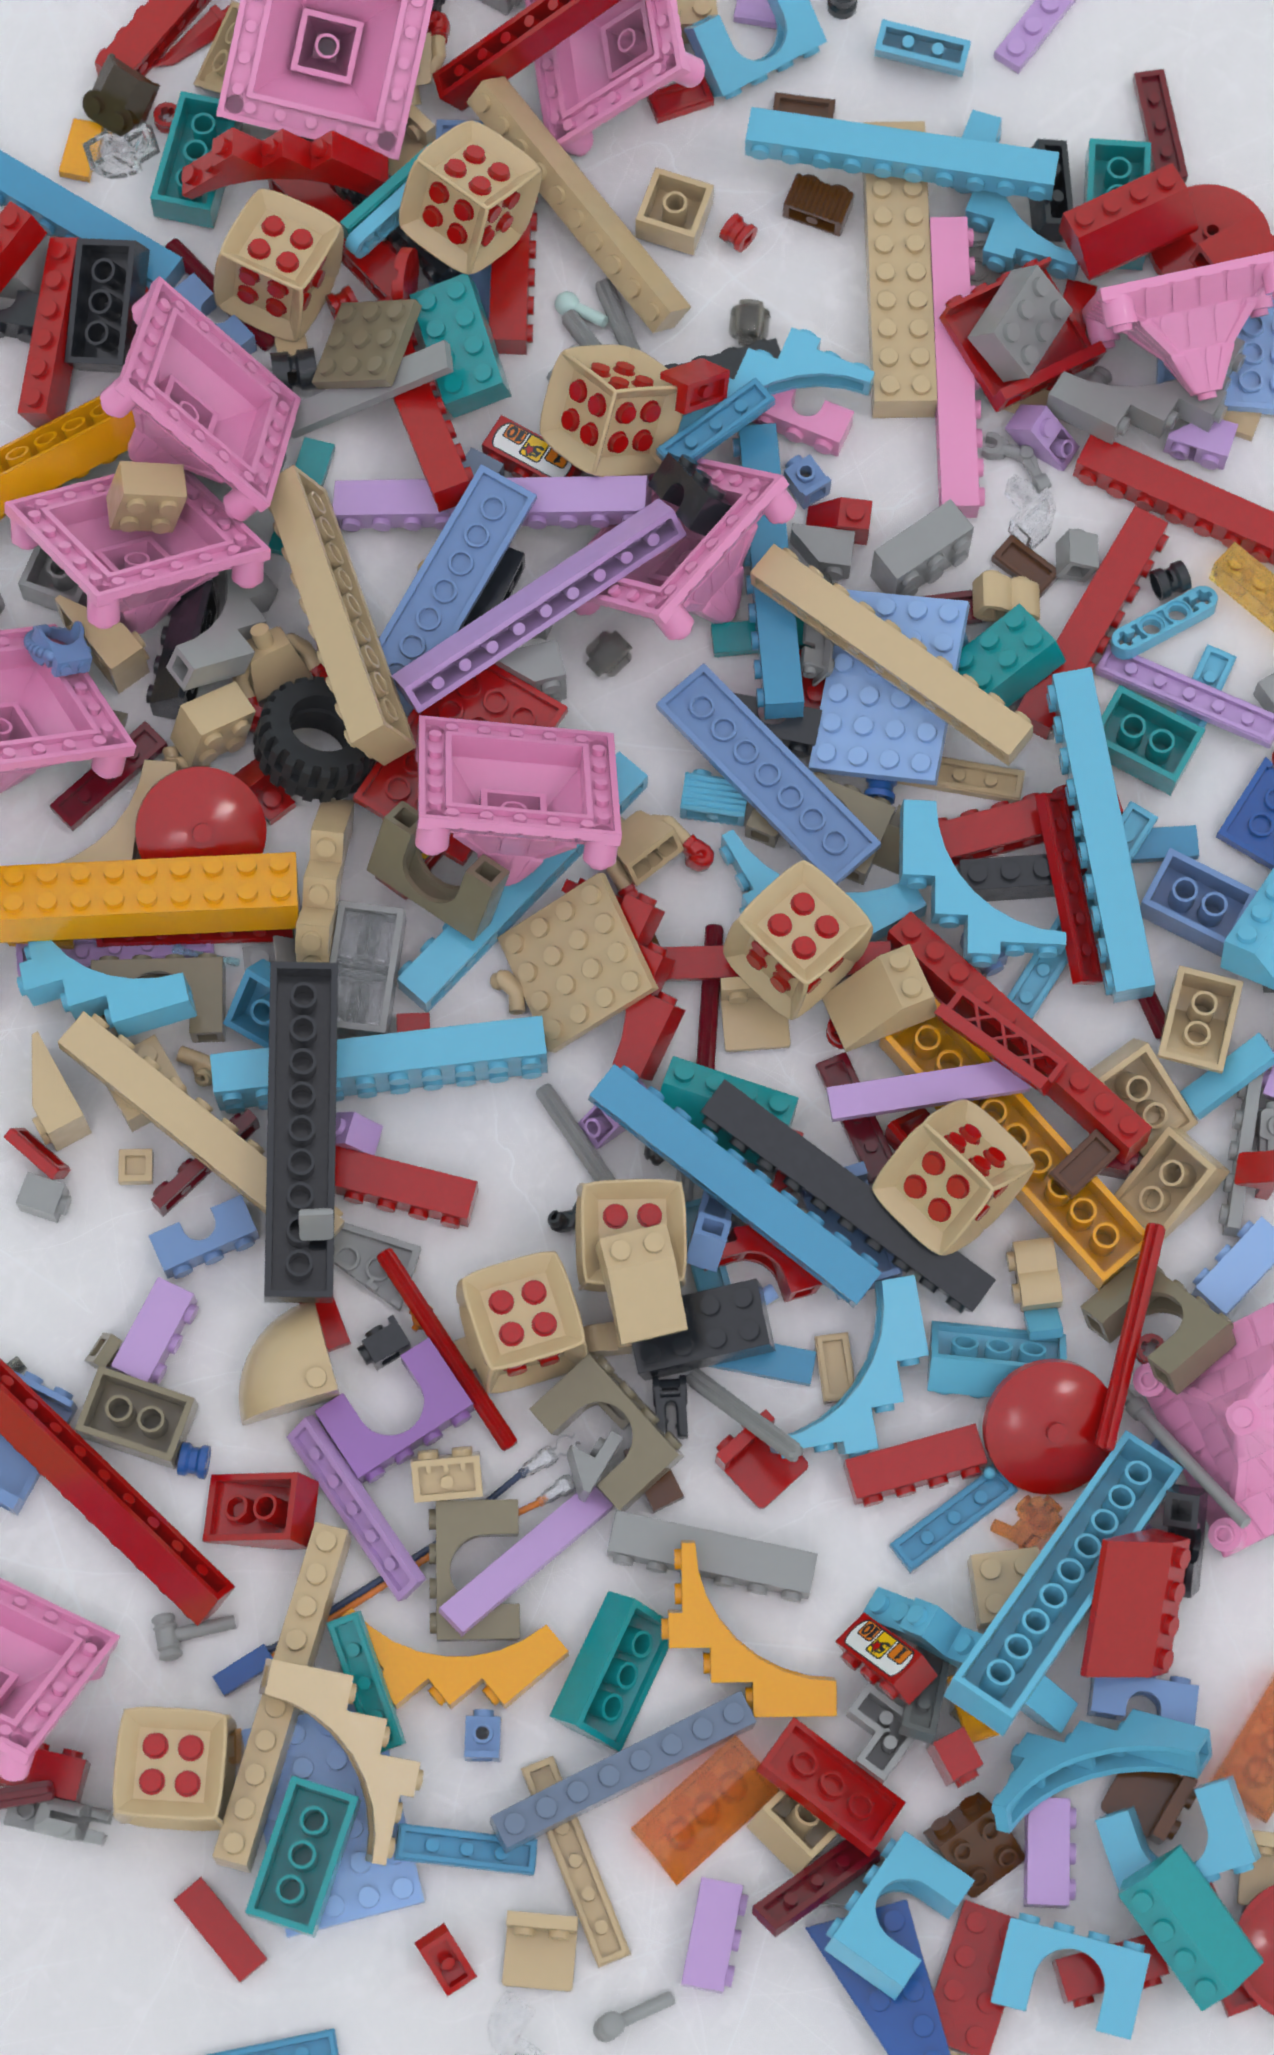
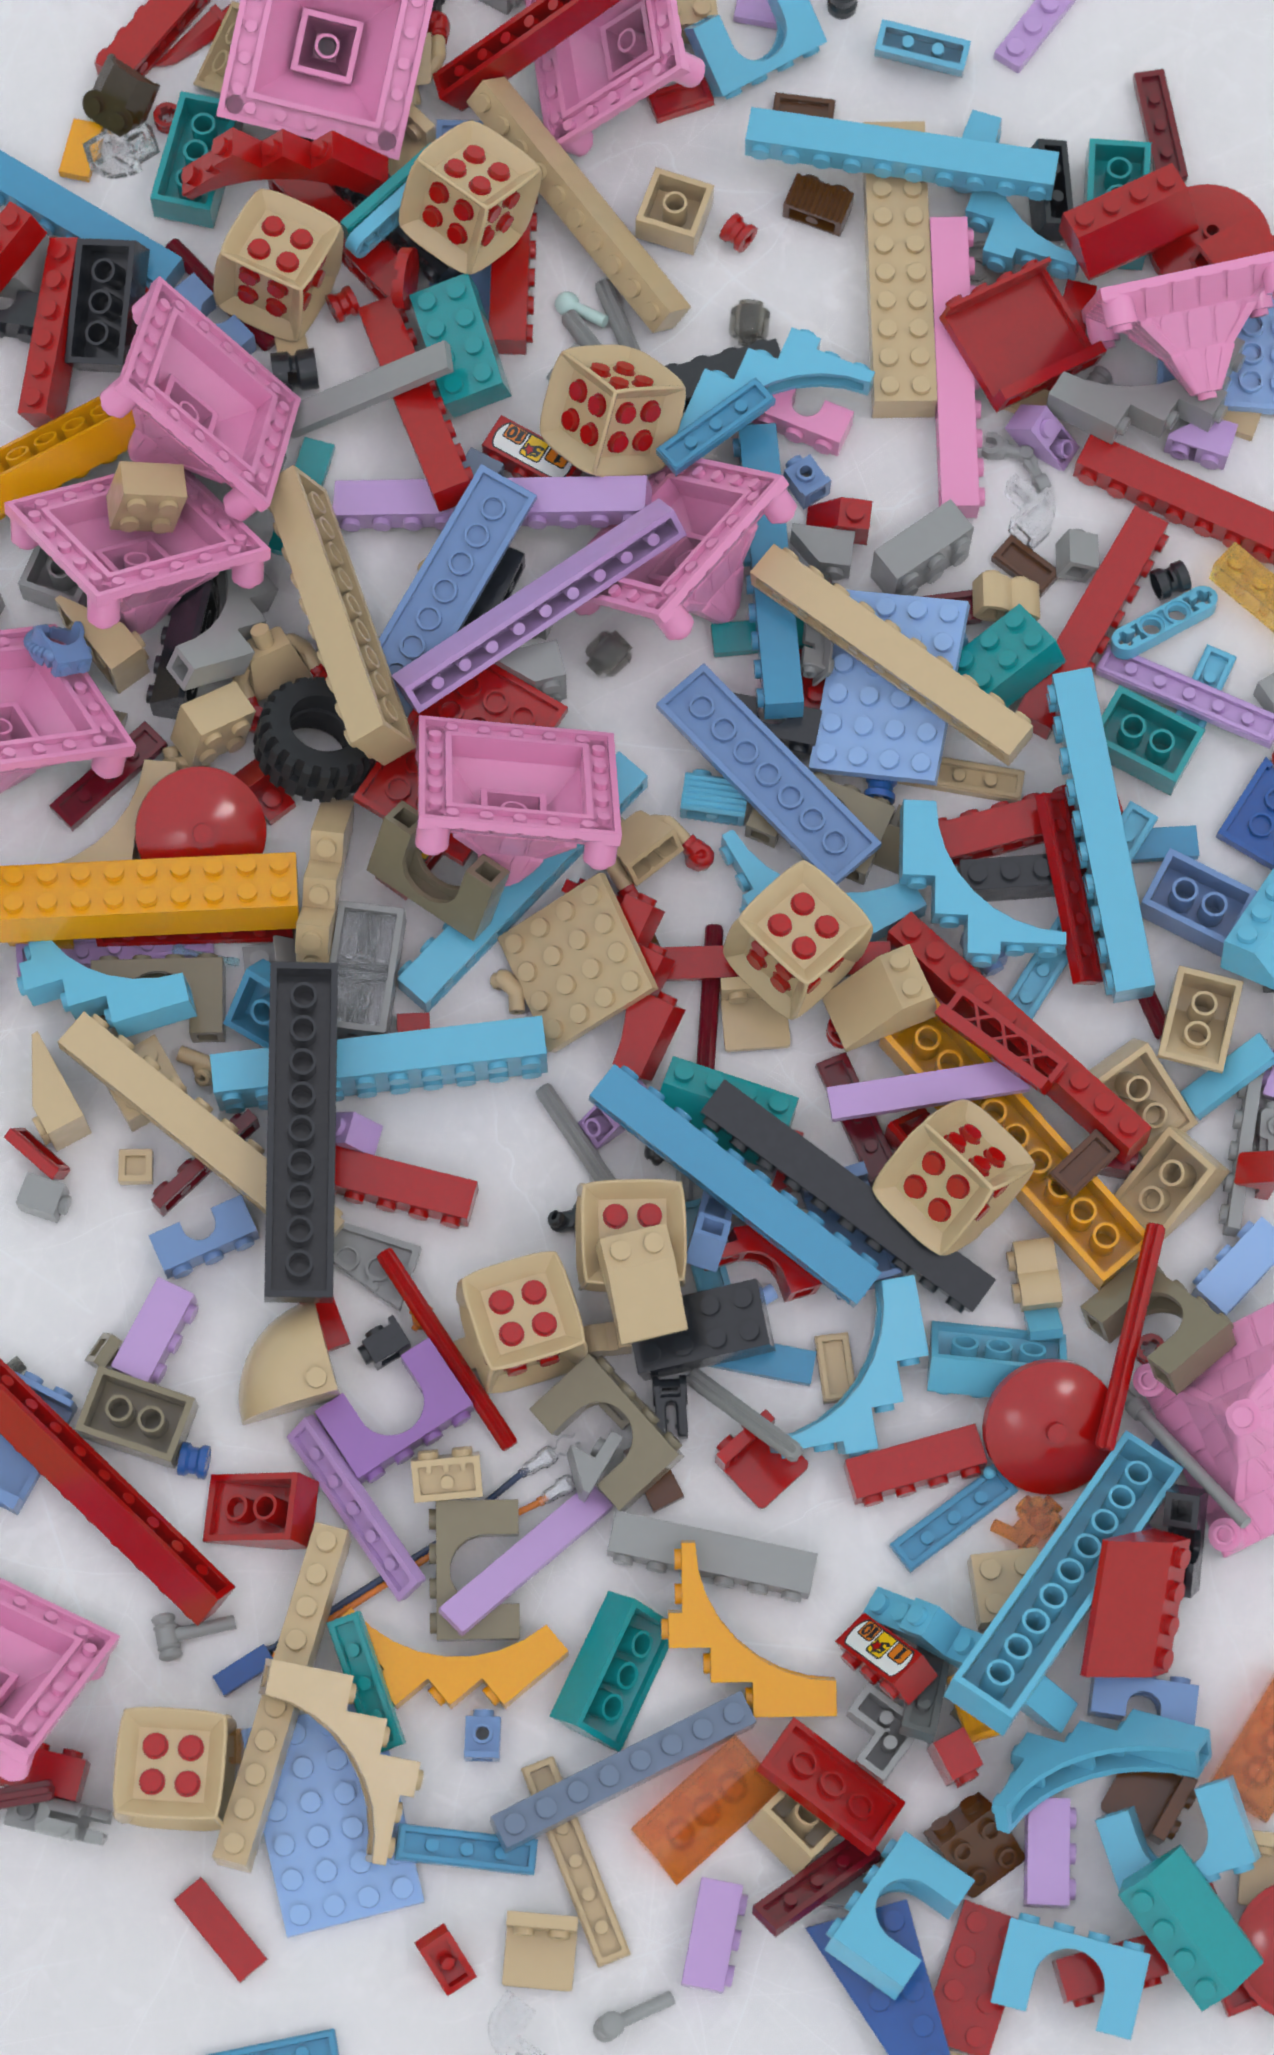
teal brick [245,1775,361,1938] -> none
light grey slope [299,1208,334,1241] -> none
dark tan plate [312,299,422,389] -> none
black arch [648,452,732,536] -> none
red panel [660,358,730,415] -> none
light grey brick [967,265,1073,382] -> none

